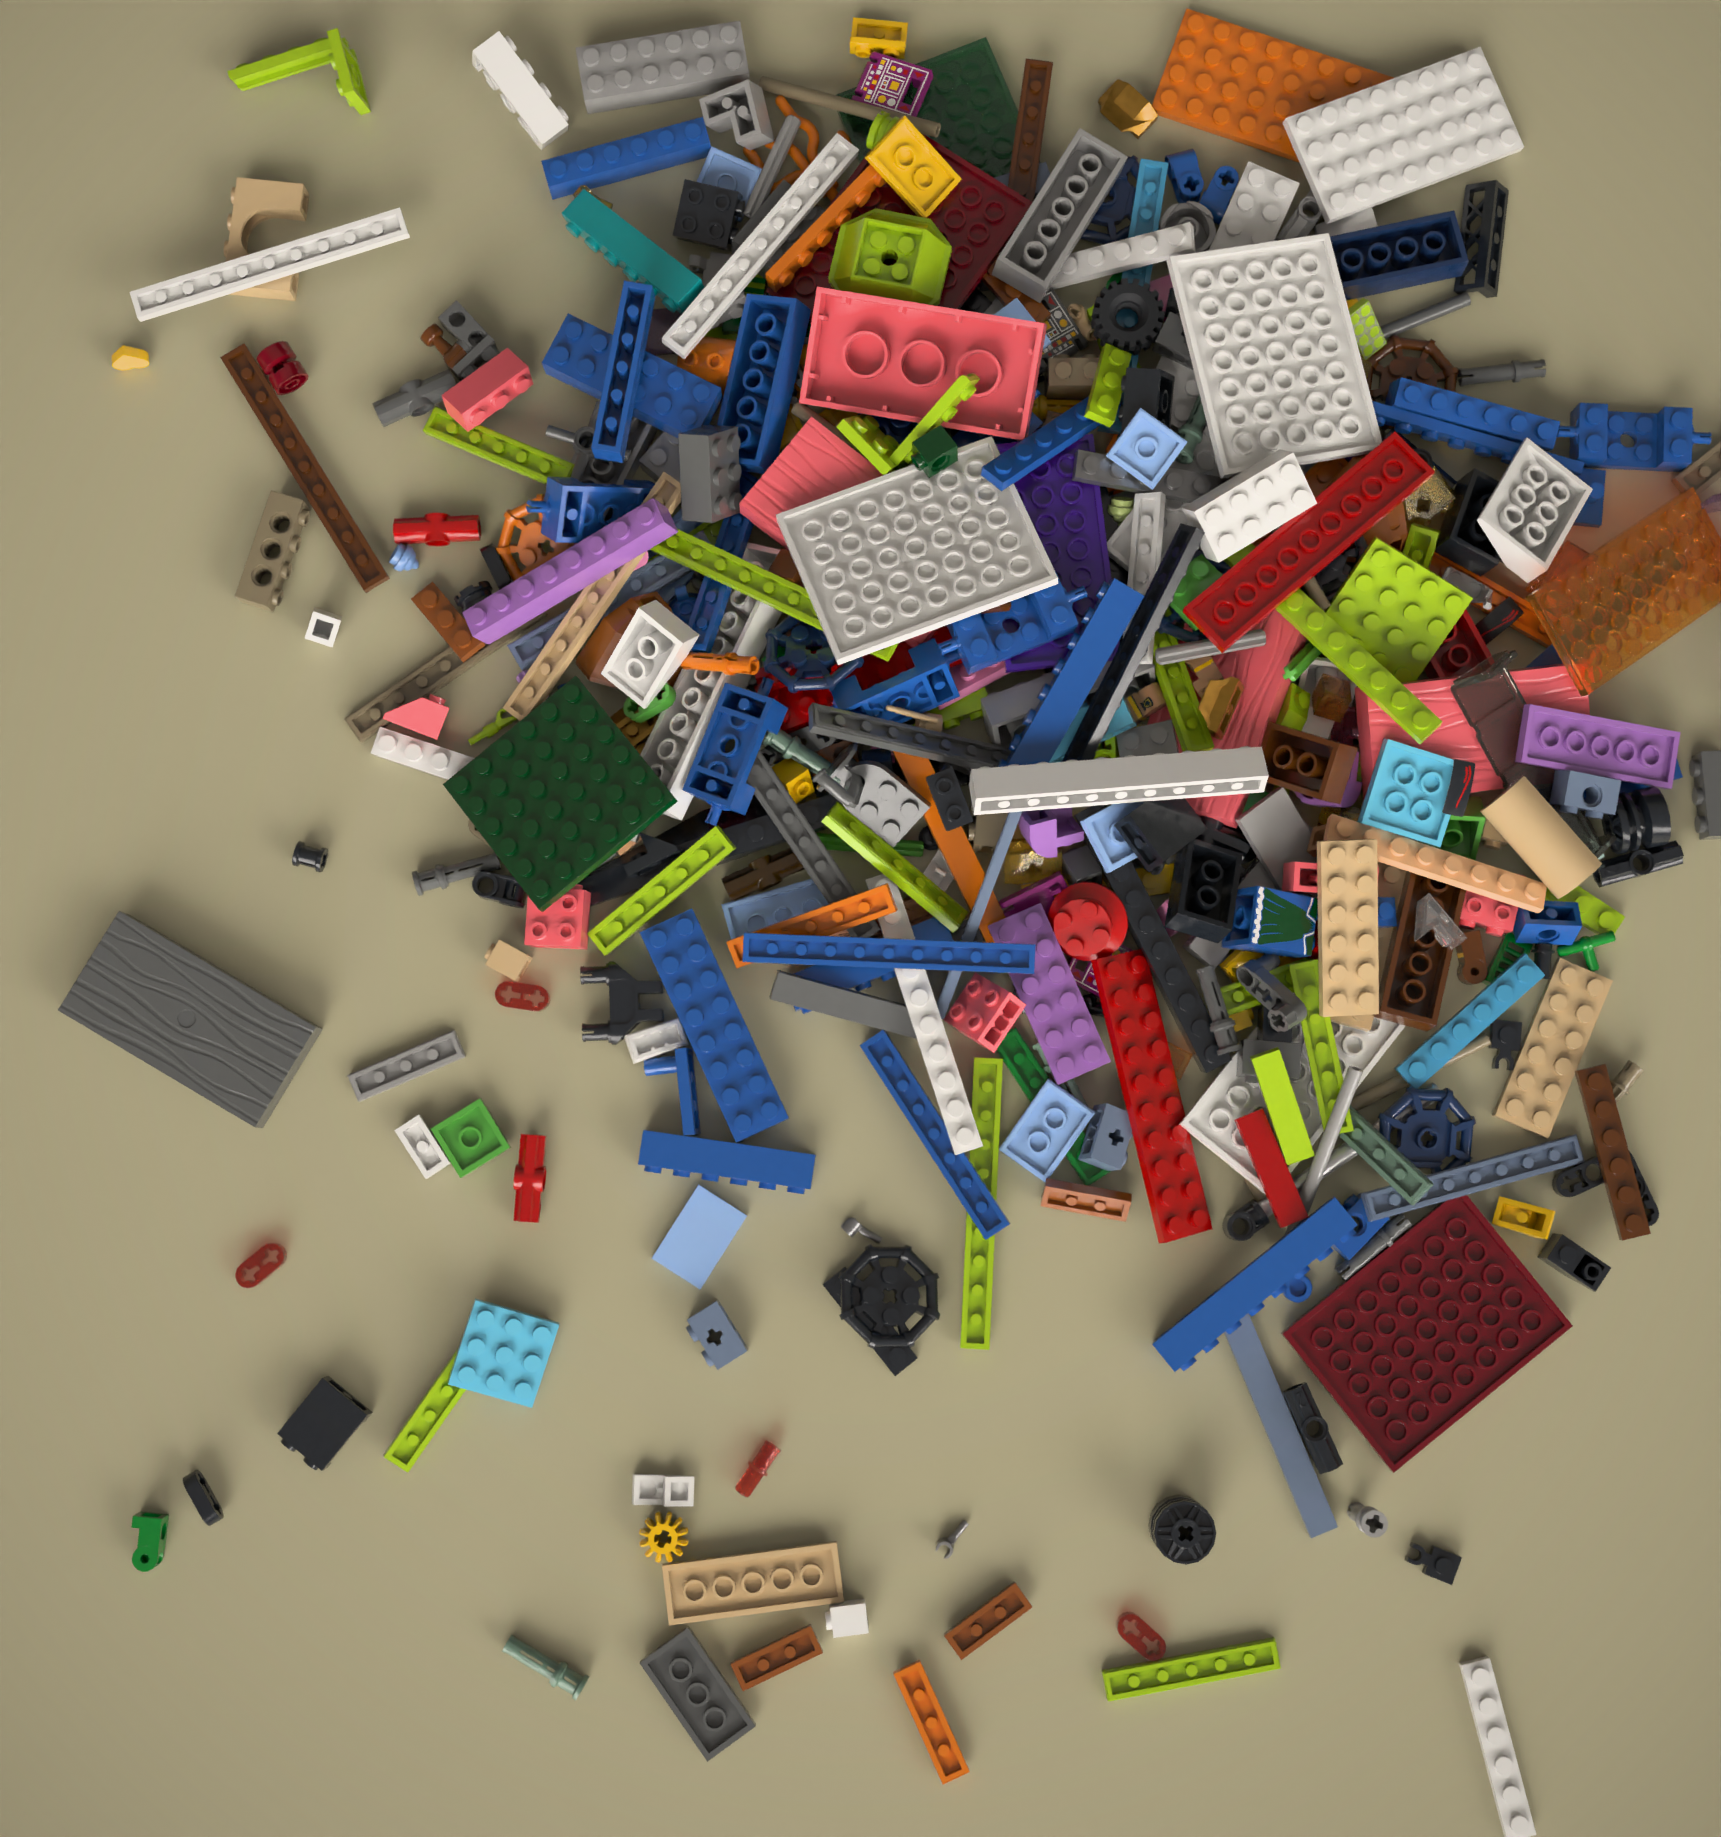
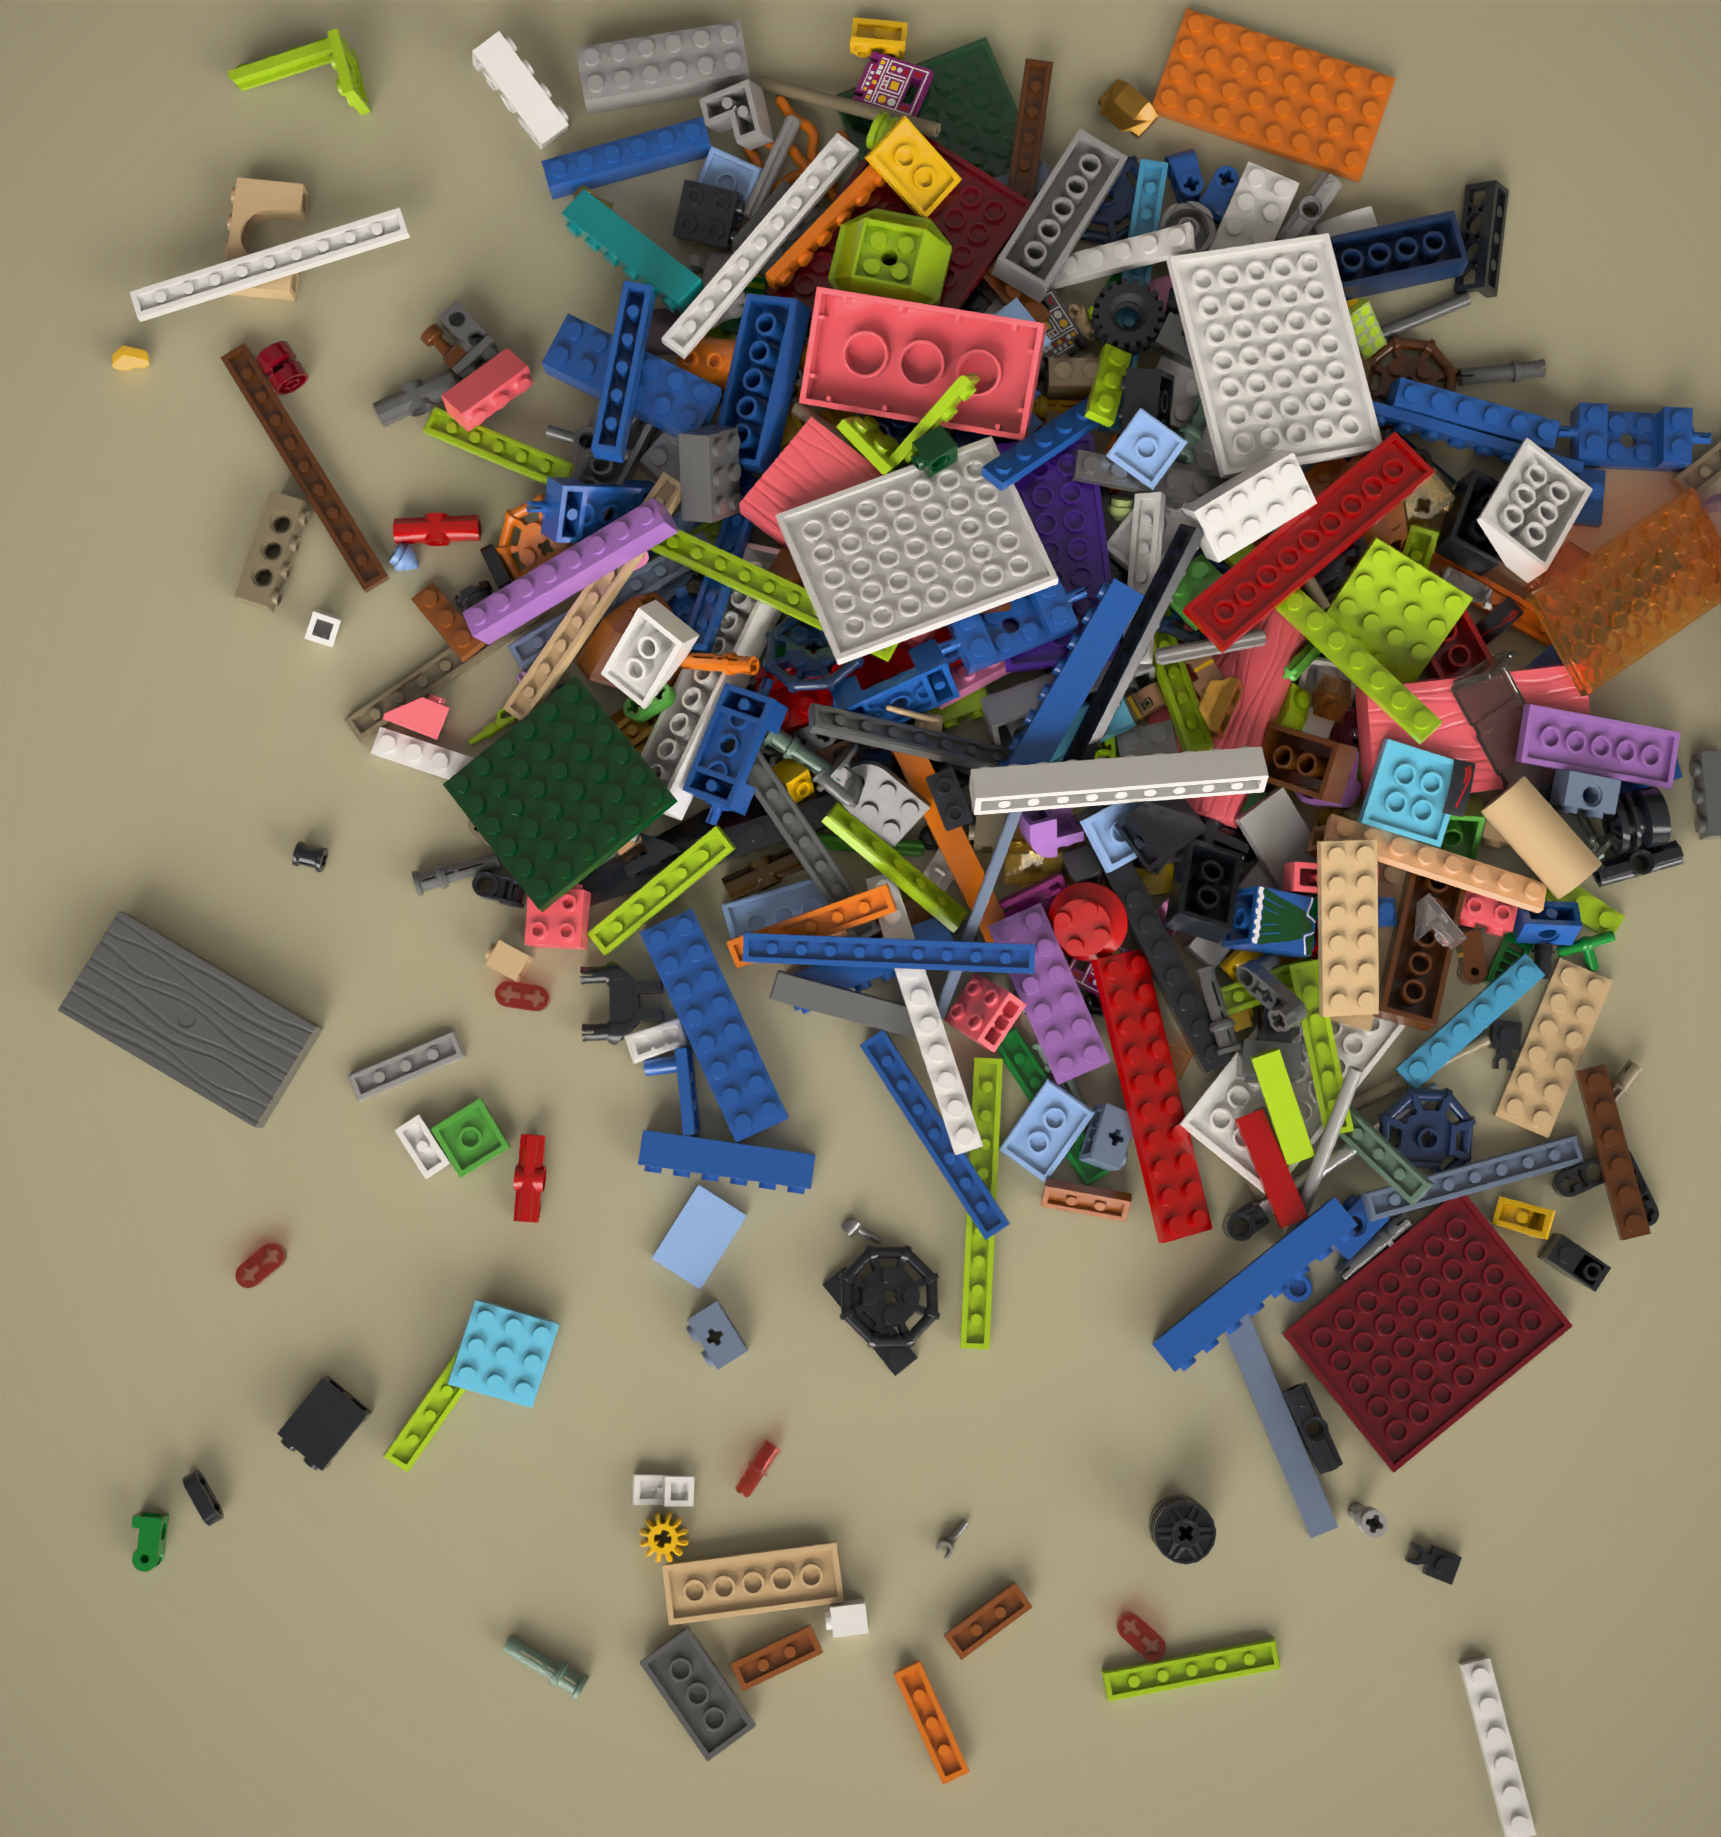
white plate [1282,47,1524,224] -> none

